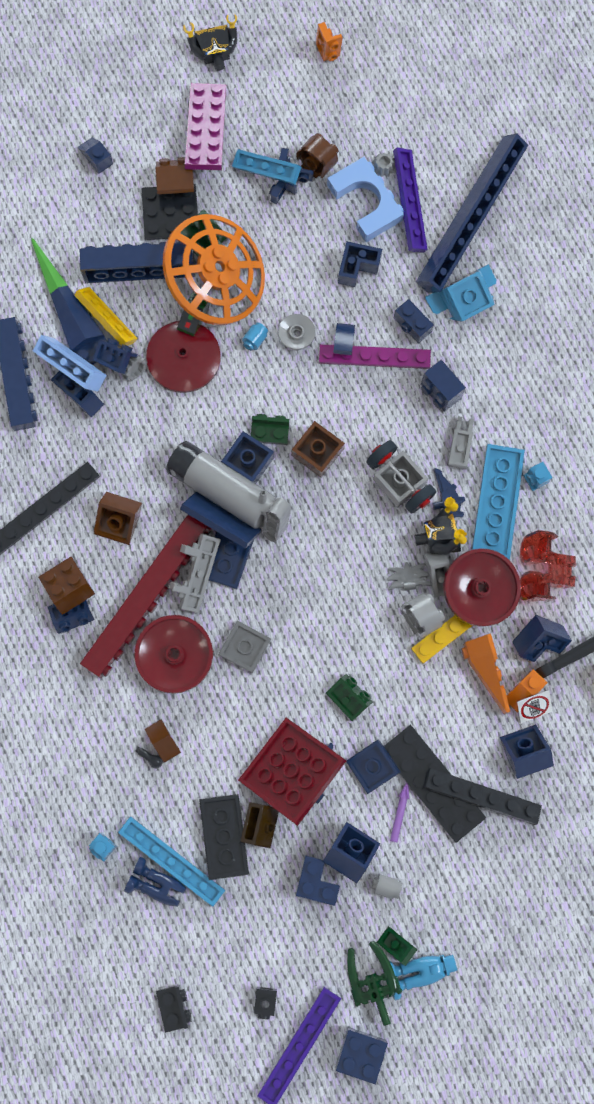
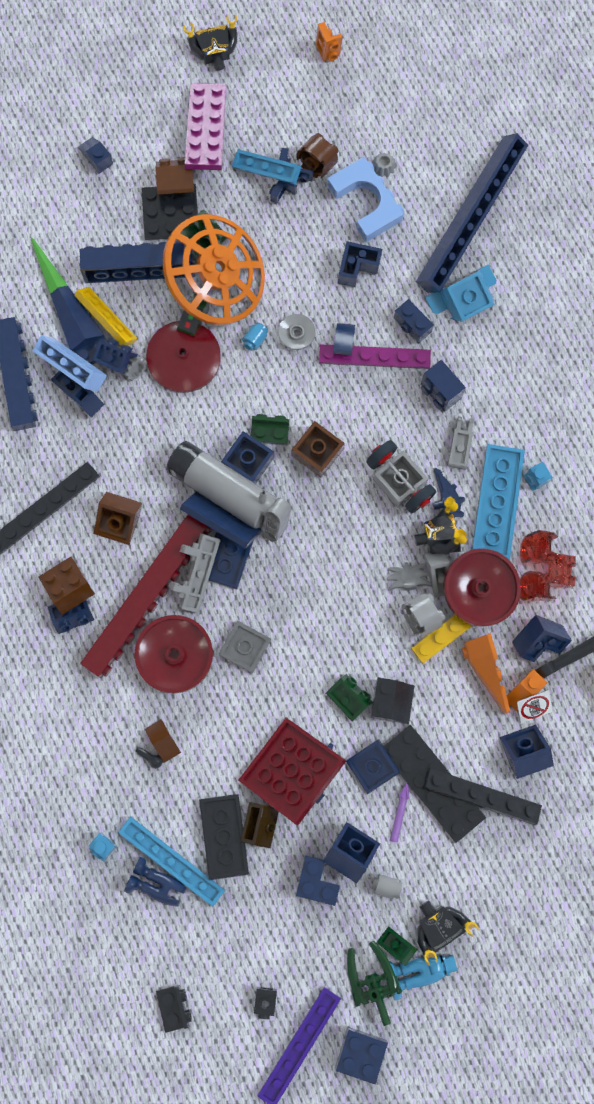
dark purple plate [393,147,428,253] -> none
none -> black slope [370,677,415,724]
none -> black torso [417,900,480,966]

